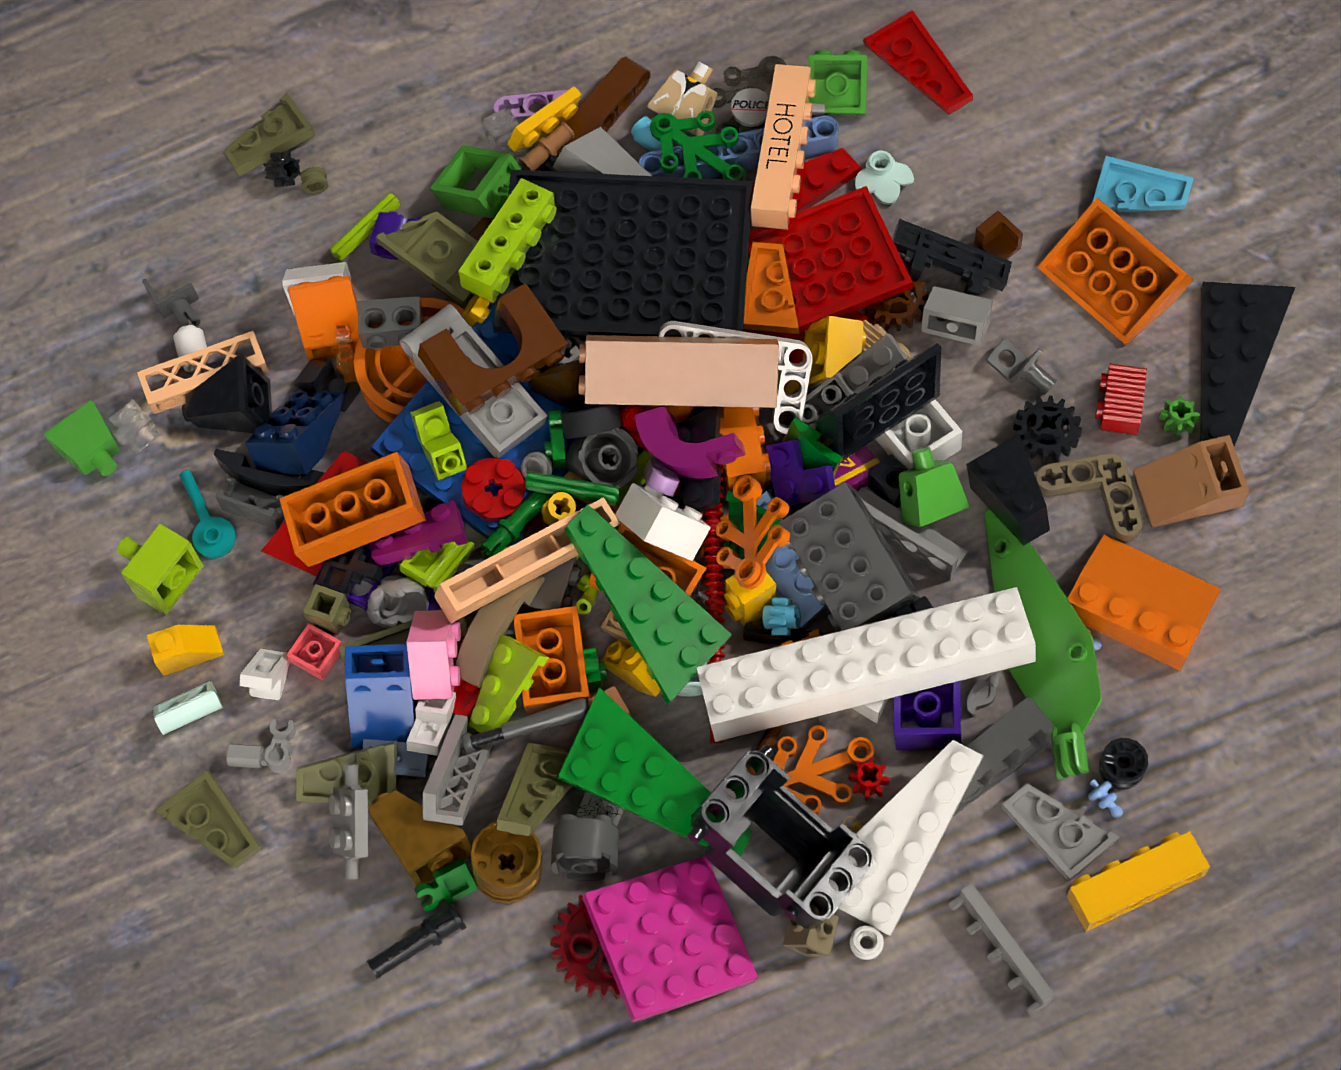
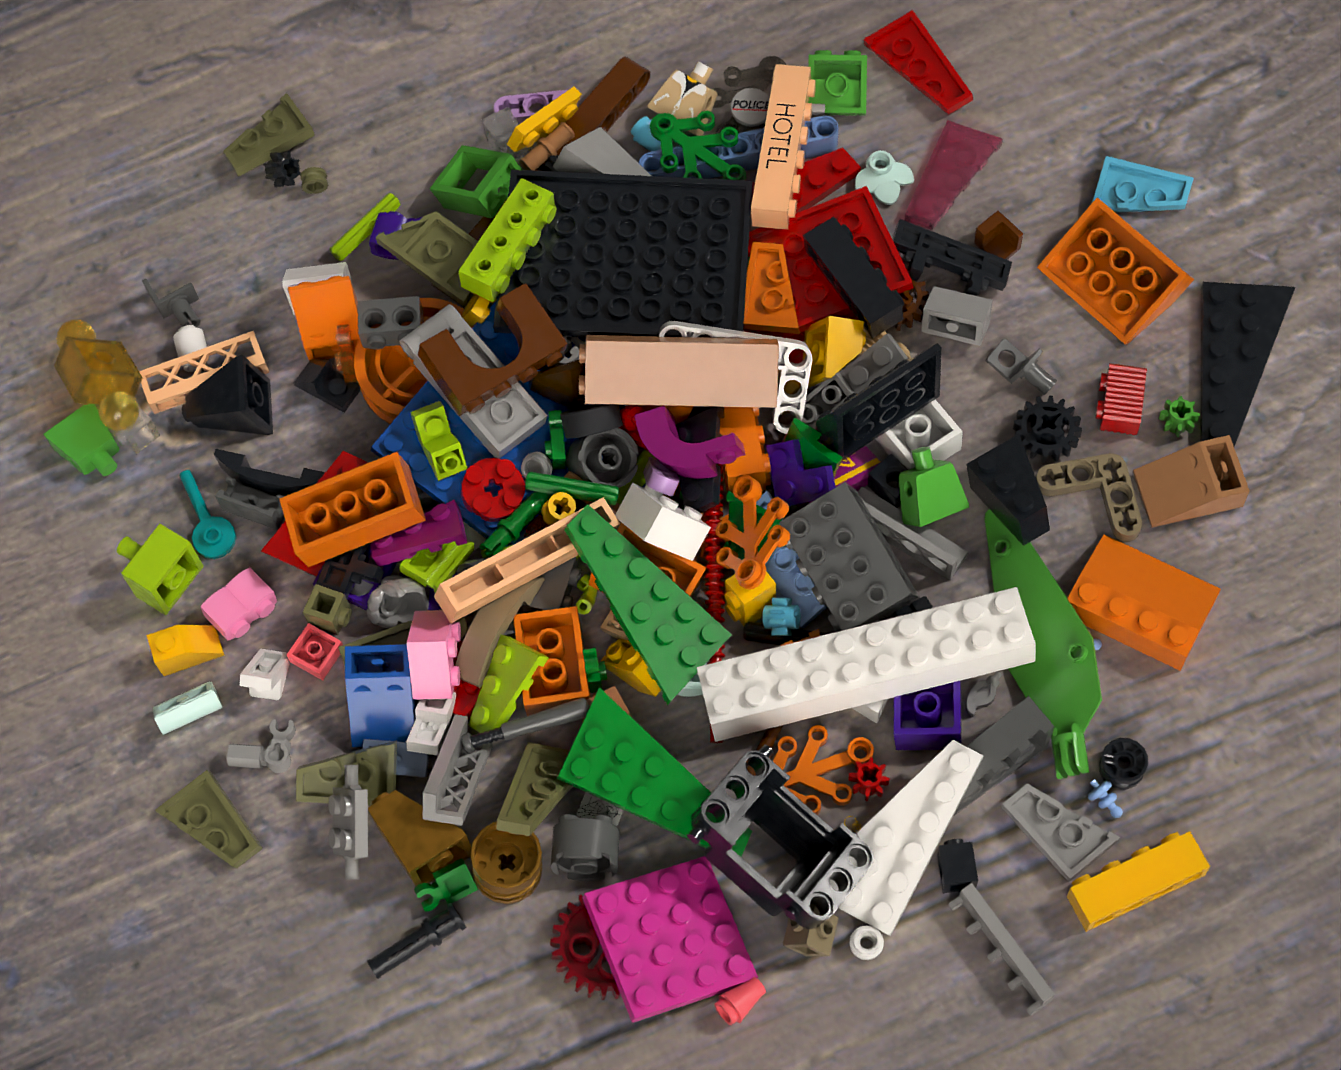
dark blue slope [245,390,345,475] -> none
none -> clear yellow brick [54,319,143,431]
none -> bright pink brick [200,567,277,641]
none -> coral cone [715,977,766,1025]
none -> black brick [803,217,904,338]
none -> clear pink wing [904,120,1003,230]
none -> black brick [937,839,978,893]

